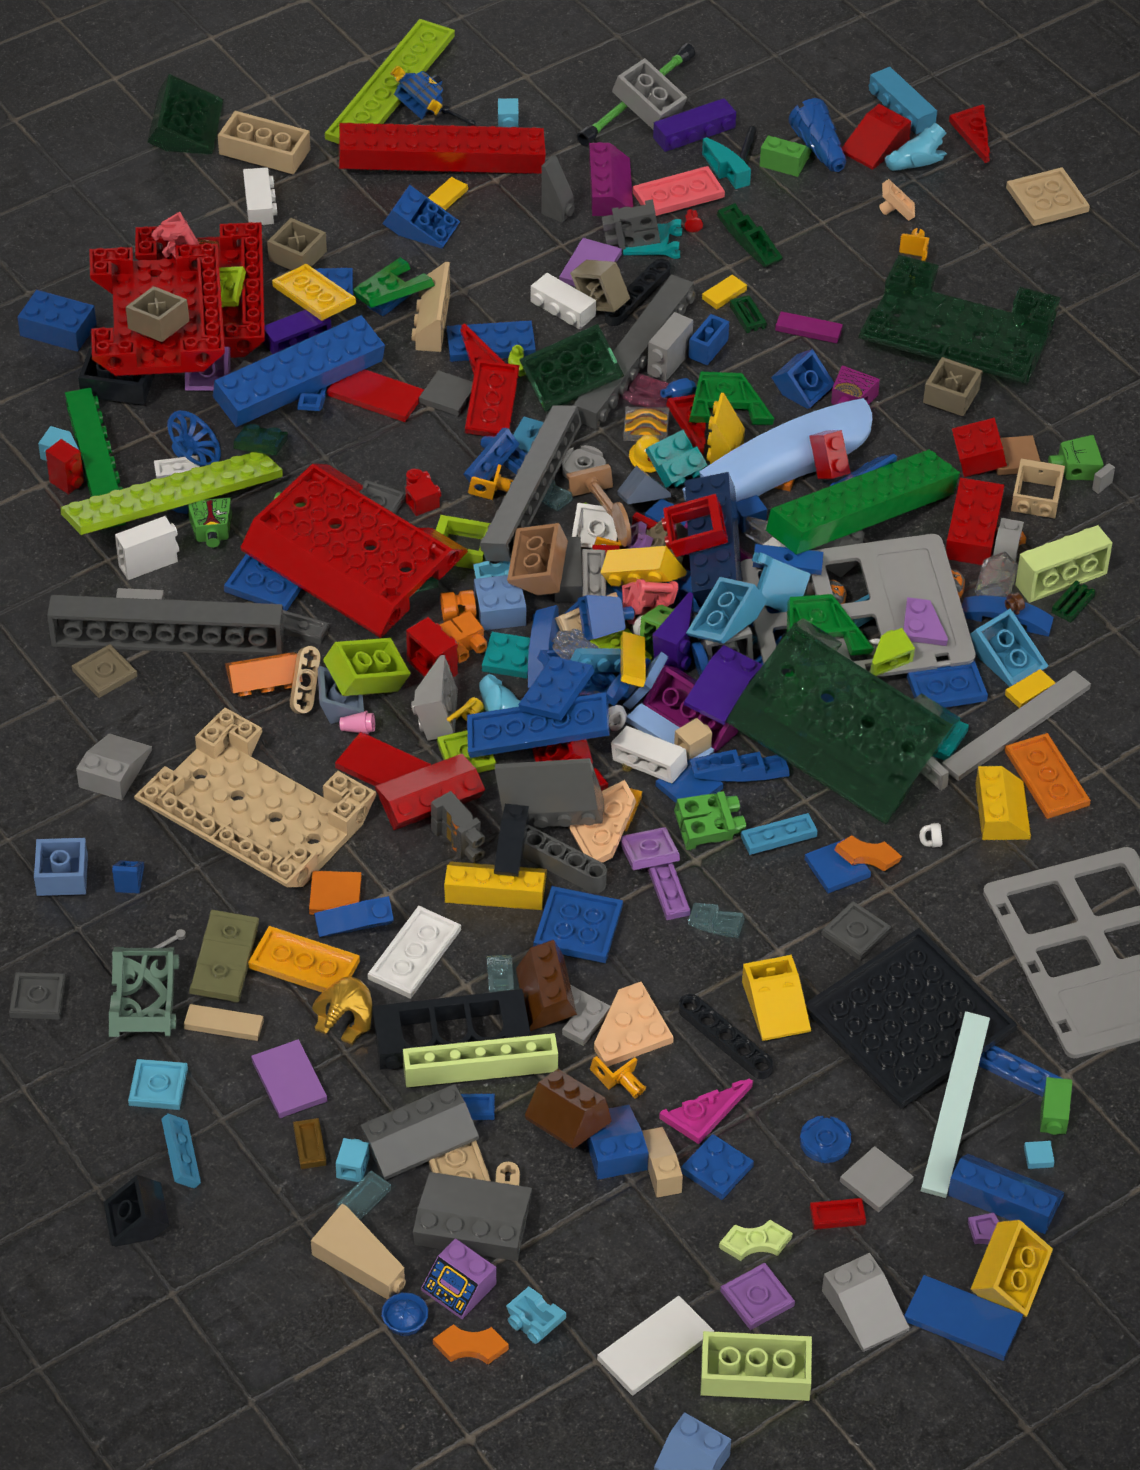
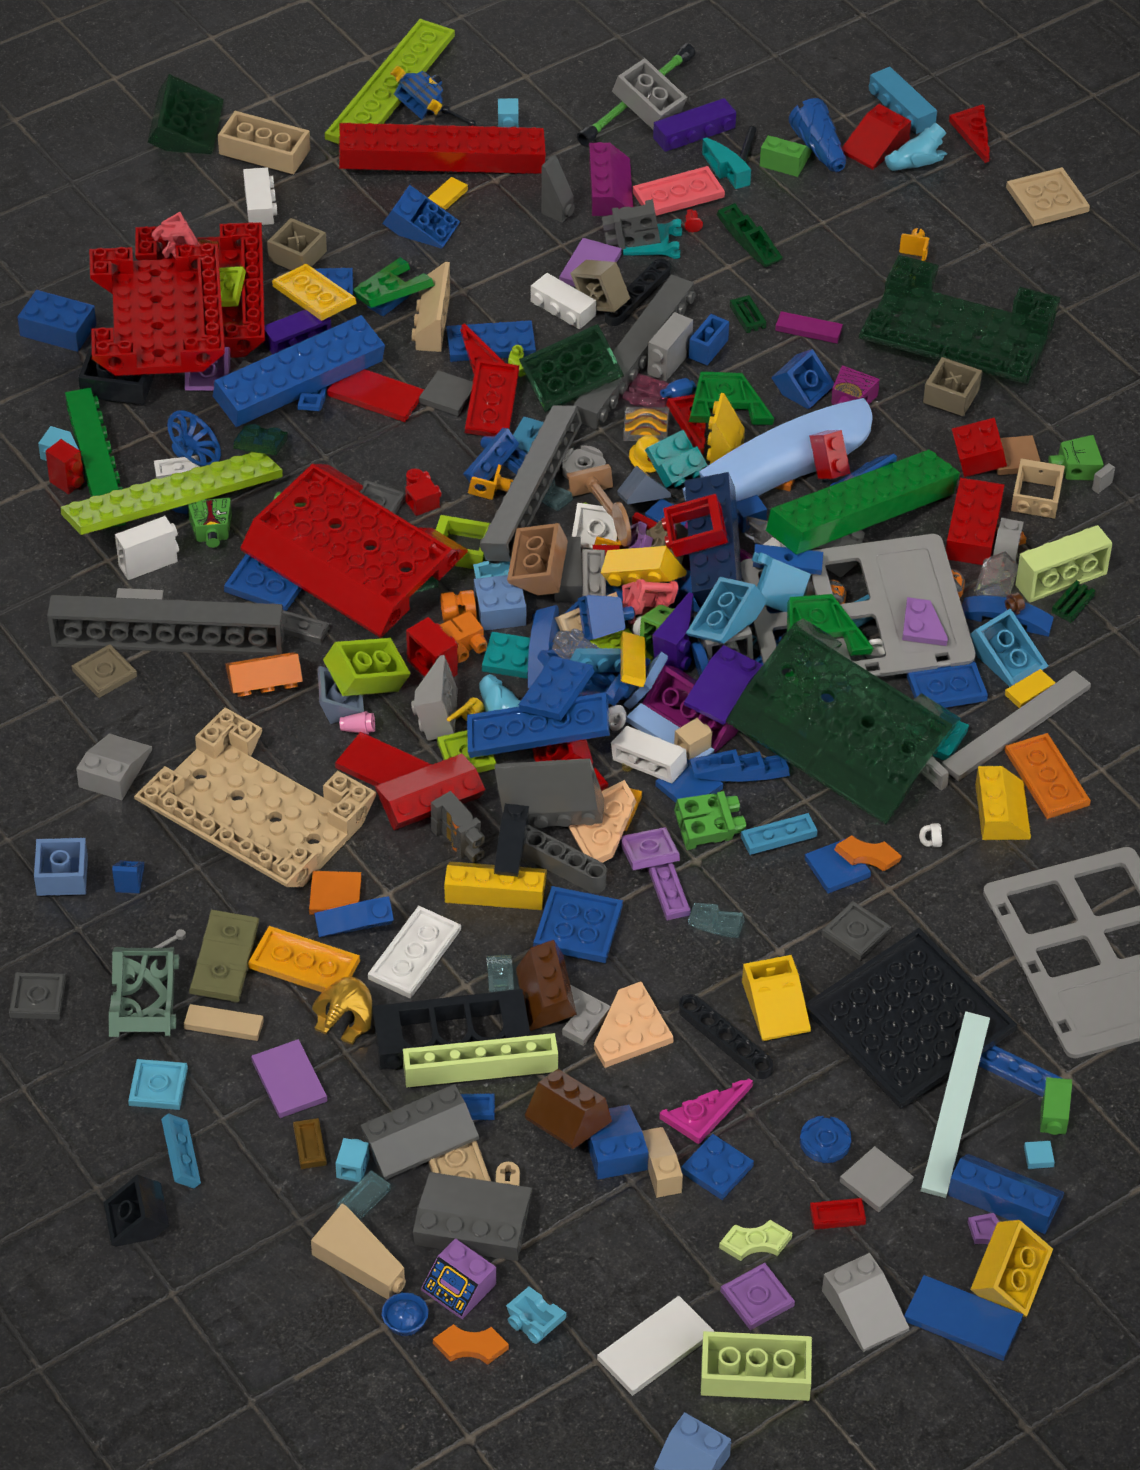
dark tan brick [126,286,189,342] -> none
tan beam [290,646,320,714] -> none
light orange bracket [590,1056,646,1099] -> none
yellow tile [702,274,747,310] -> none
lime slope [870,628,915,677] -> none
light nougat tile [879,179,915,221] -> none

